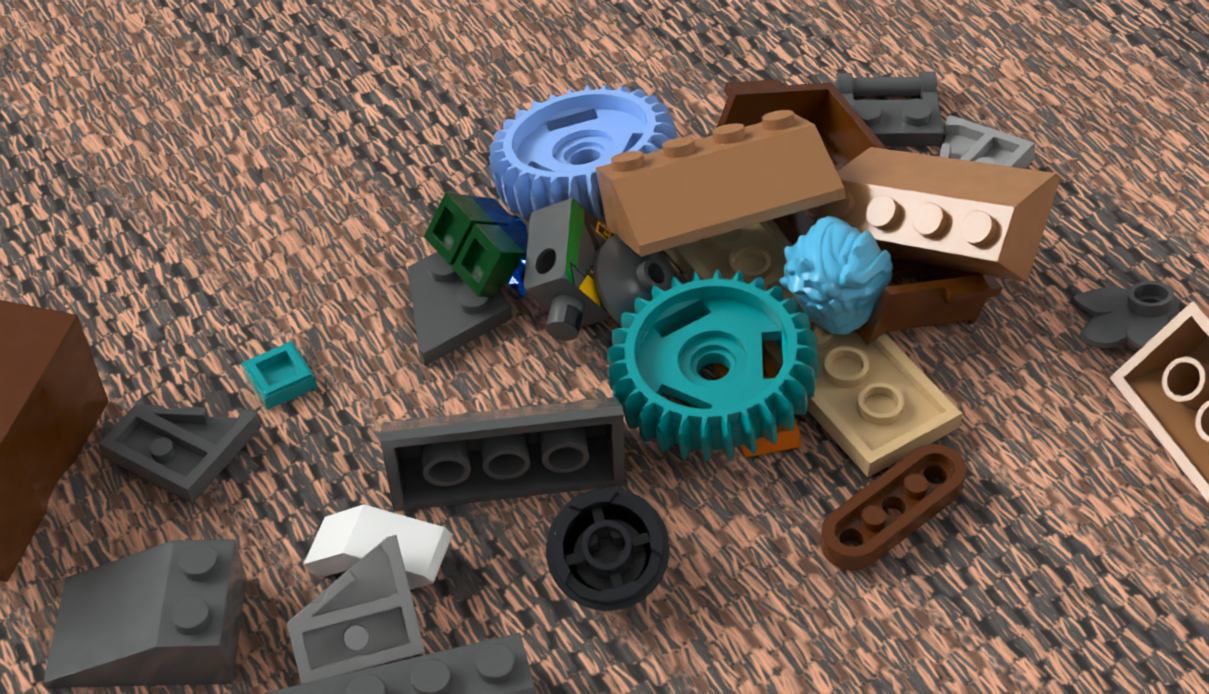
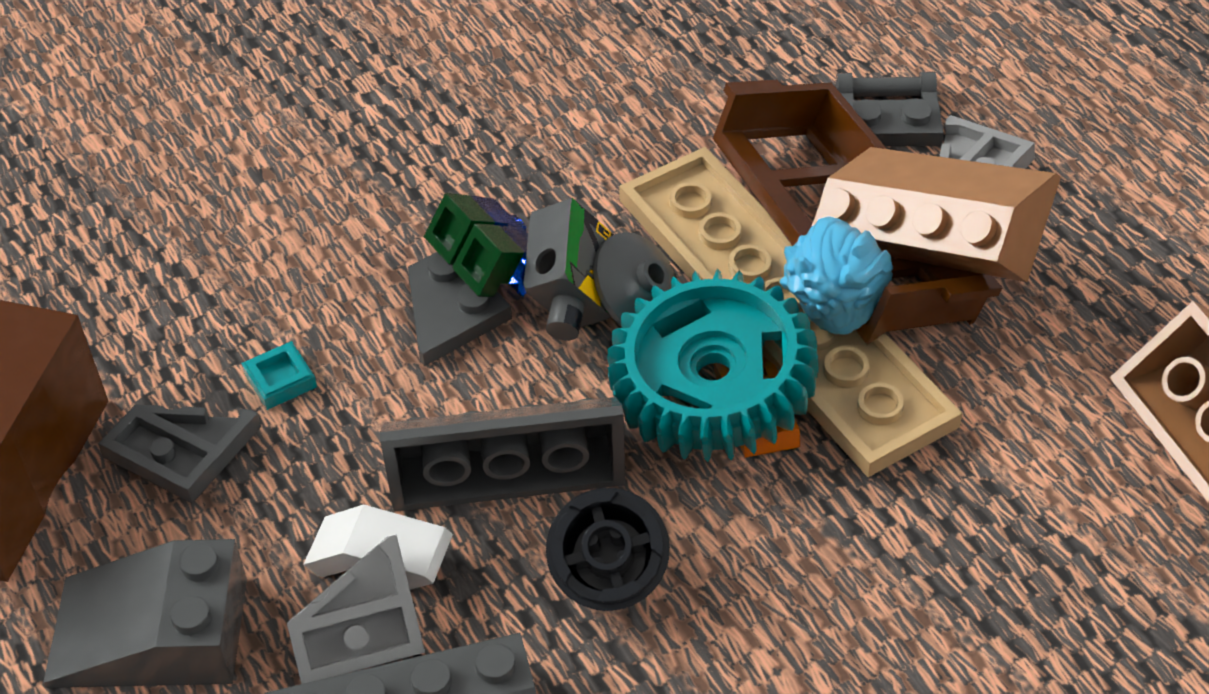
light blue gear [489,84,678,222] -> none
medium nougat slope [596,110,846,257] -> none
reddish brown plate [821,444,967,570] -> none
dark grey plate [1073,281,1179,349] -> none

